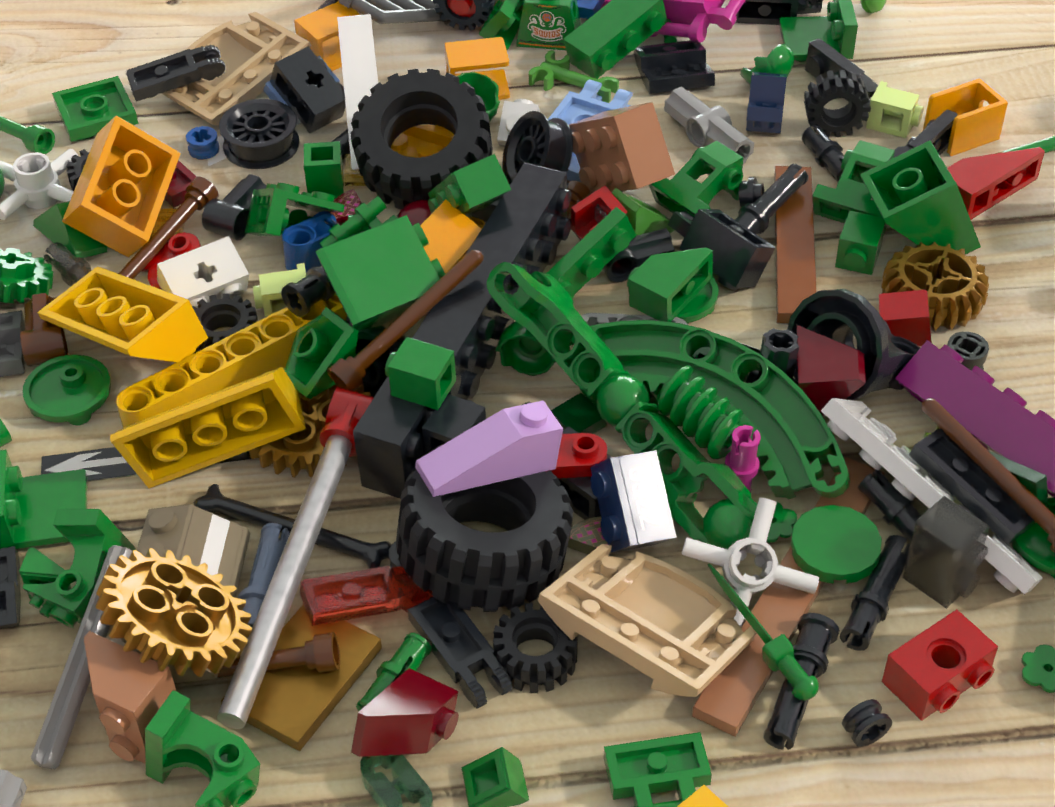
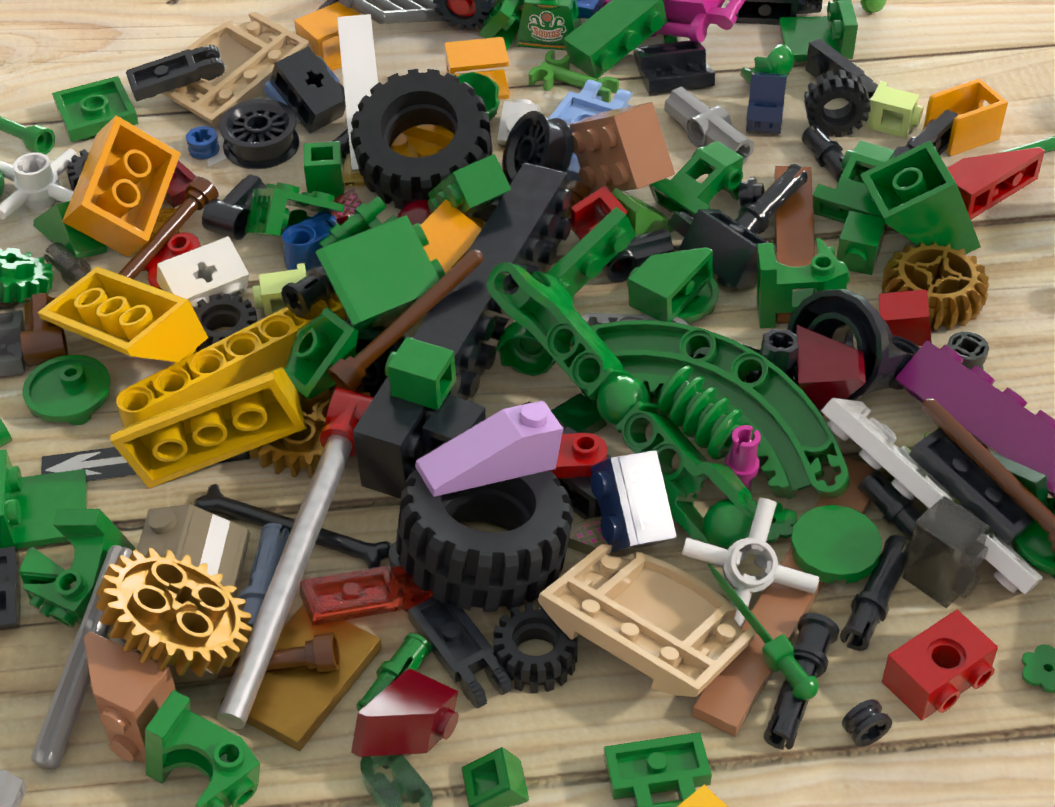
none -> green tile [756,238,850,328]

